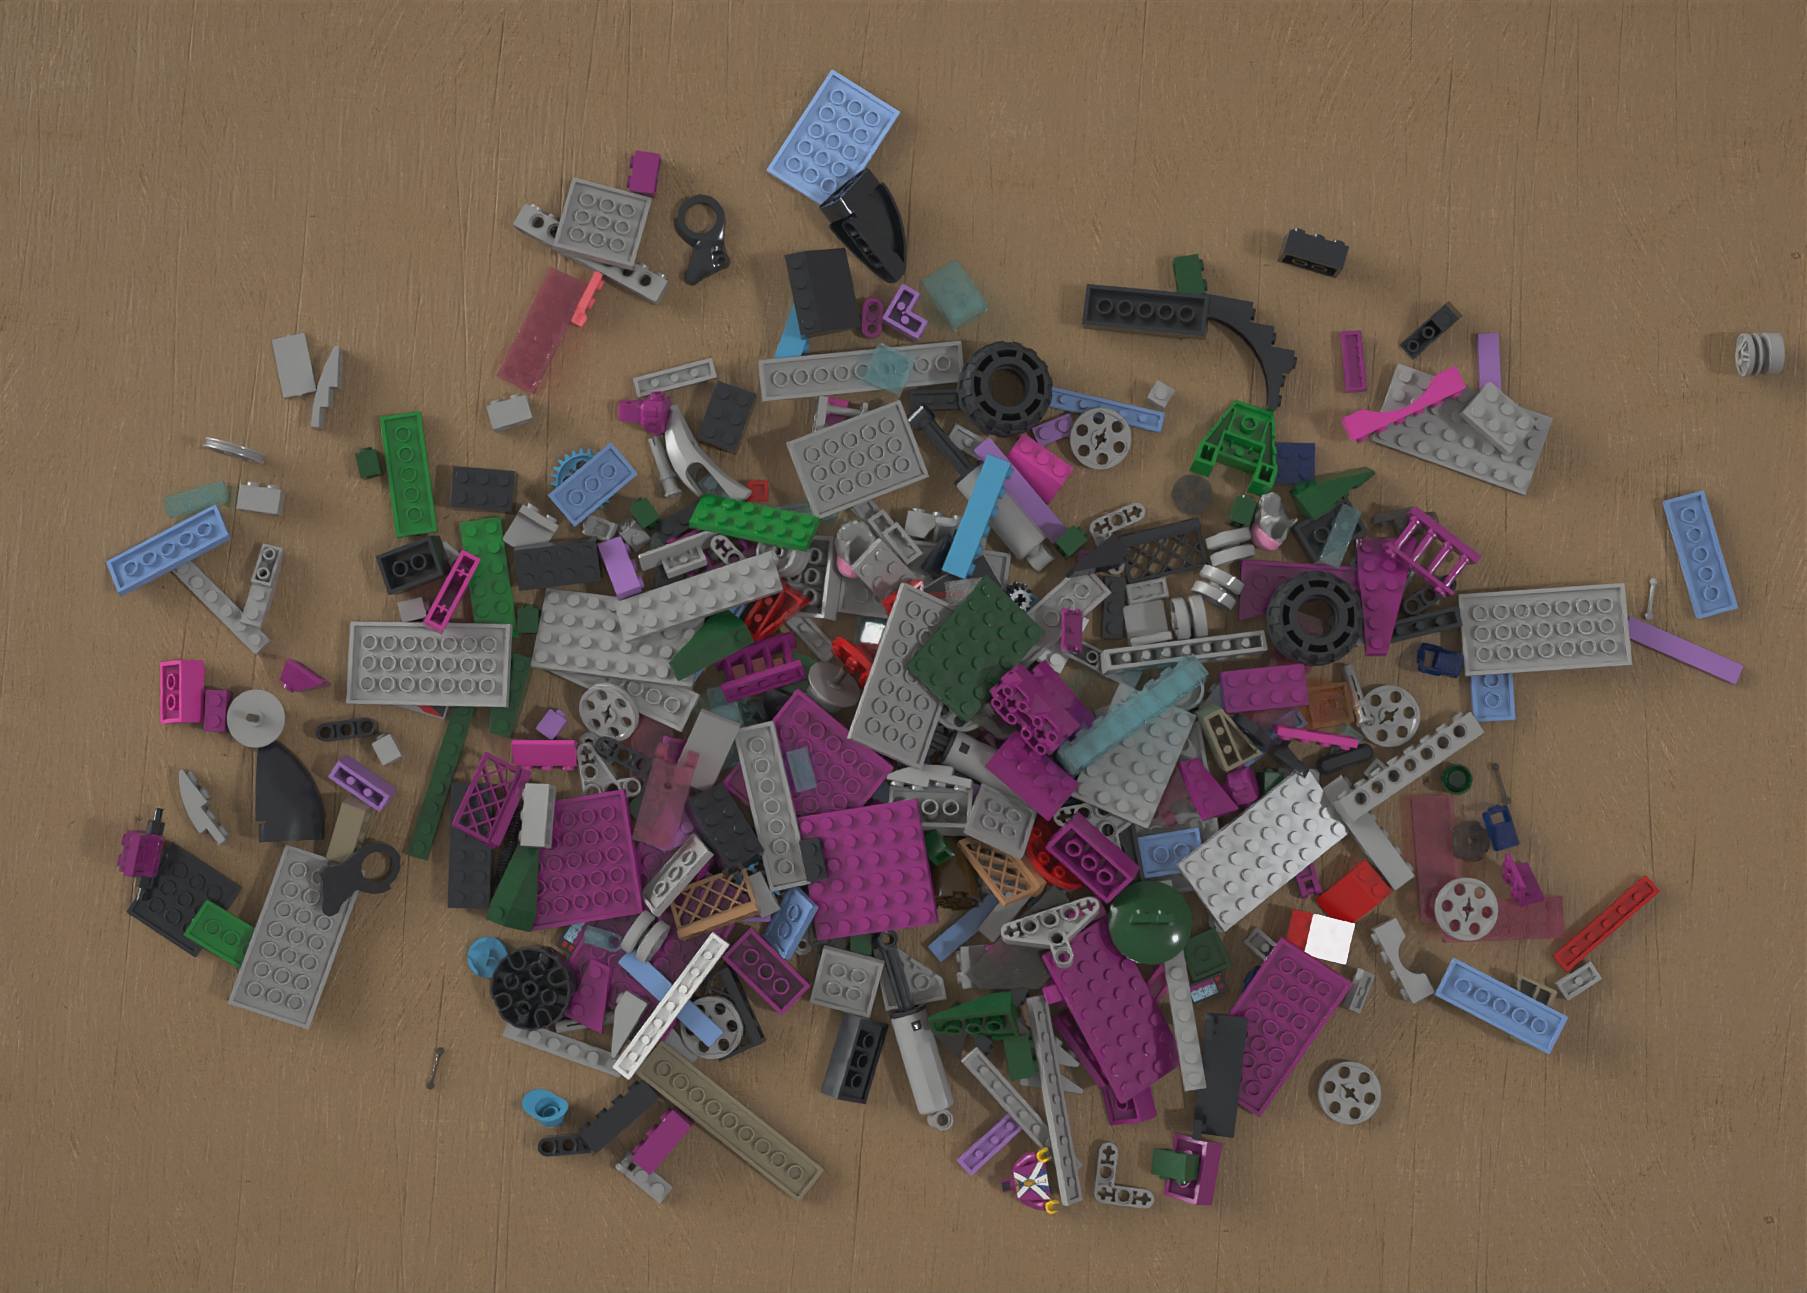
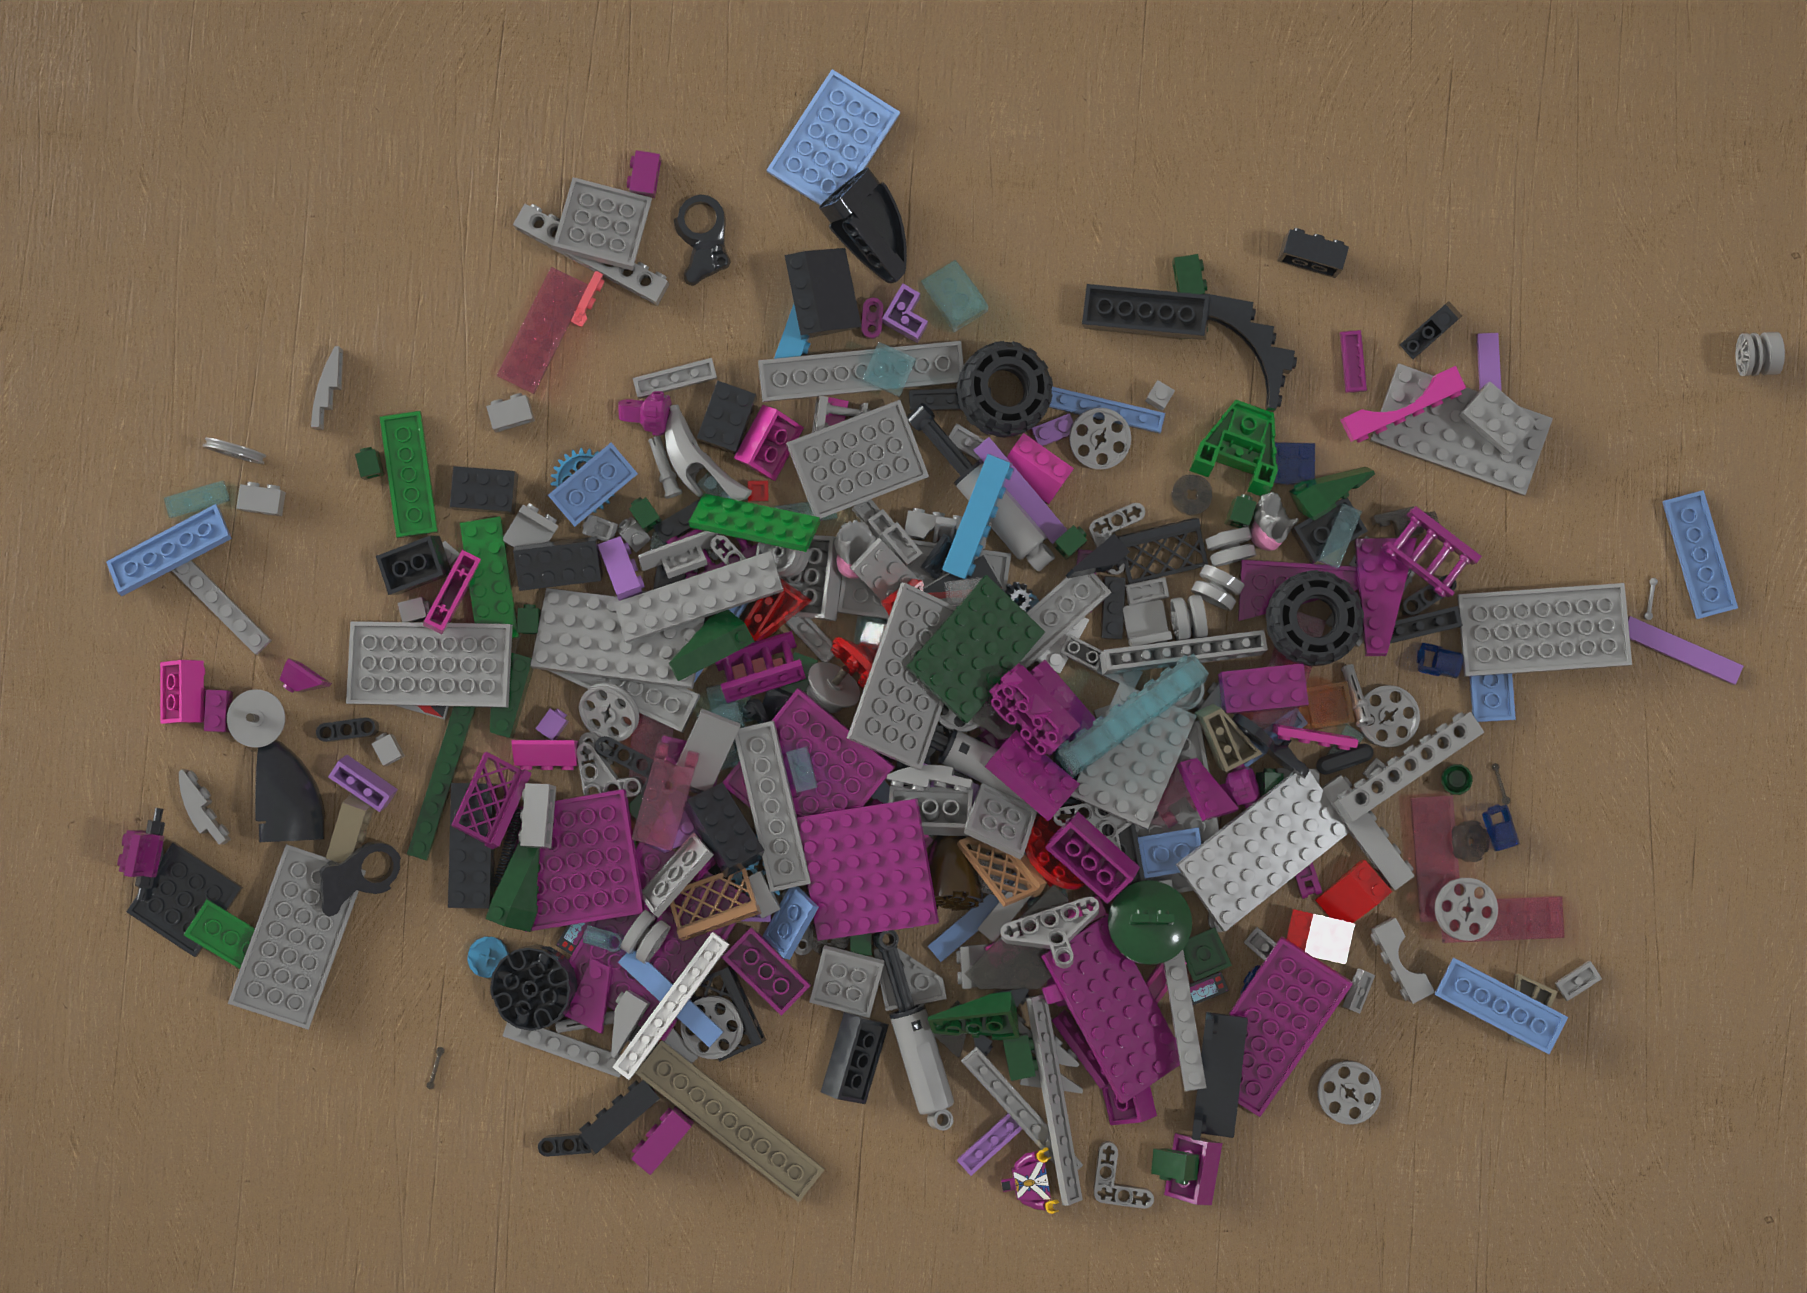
light grey slope [240,544,284,629] -> none
light grey piece [272,333,317,398] -> none
dark azure piece [522,1089,568,1127] -> none
light grey plate [615,1150,674,1203] -> none
black plate [799,837,829,882] -> none
dark green brick [924,829,955,866] -> none
magenta hinge [1061,608,1083,653] -> none
magenta bracket [1502,853,1544,907] -> none
red plate [1552,875,1660,972] -> none
none -> dark pink slope [734,405,804,481]

